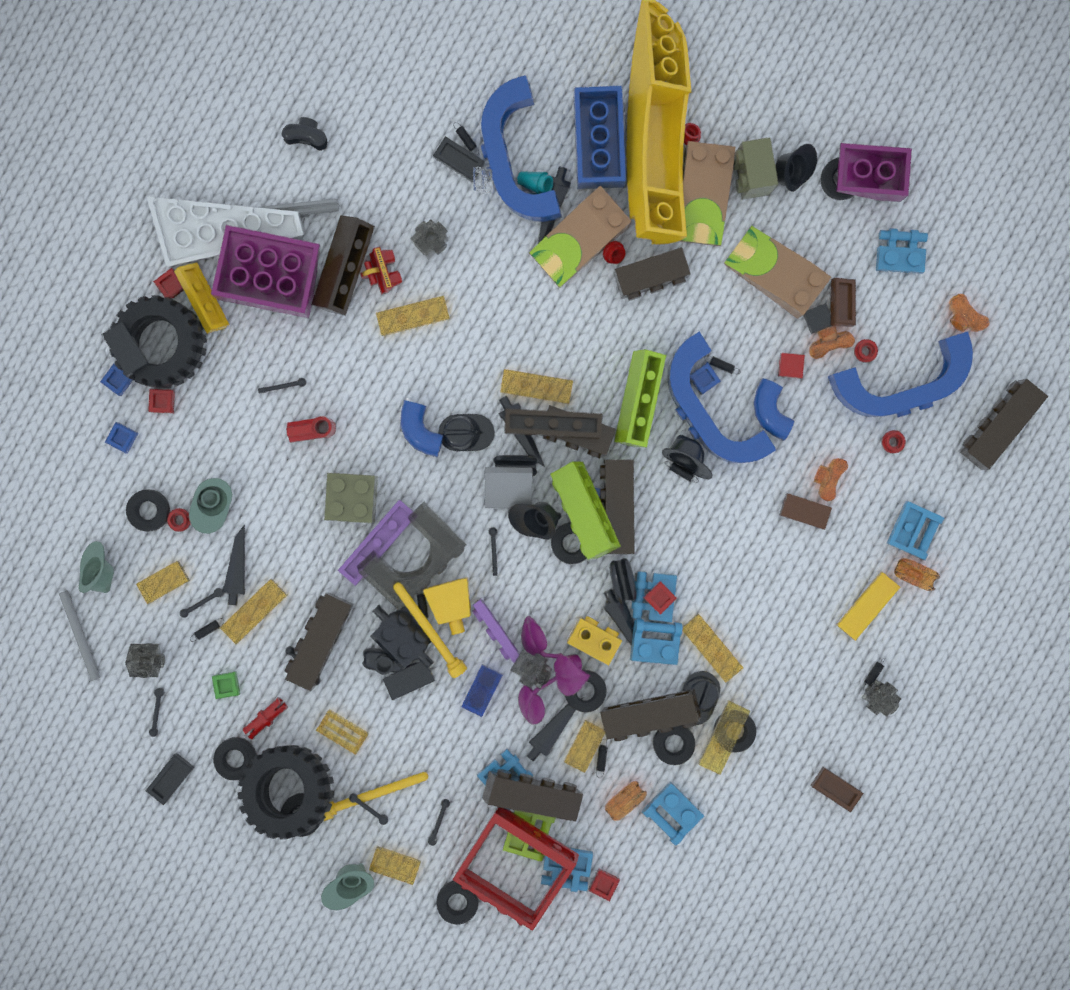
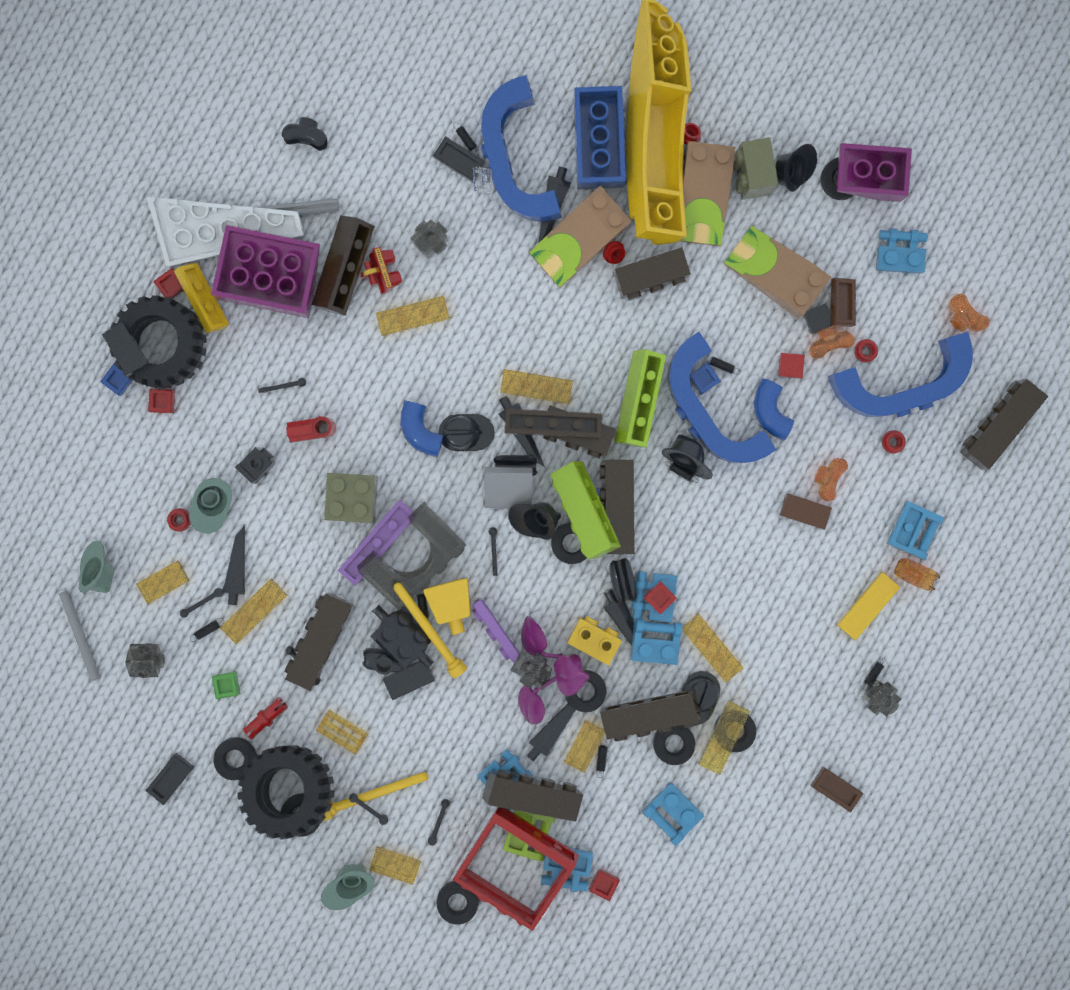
blue tile [105,422,138,454] -> none
black tyre [126,489,170,532] -> none
black hinge [149,688,165,737] -> none
clear blue plate [461,664,503,717] -> none
teal cone [517,171,553,194] -> none
clear orange piece [605,781,647,821] -> none
none -> black brick [235,447,276,484]

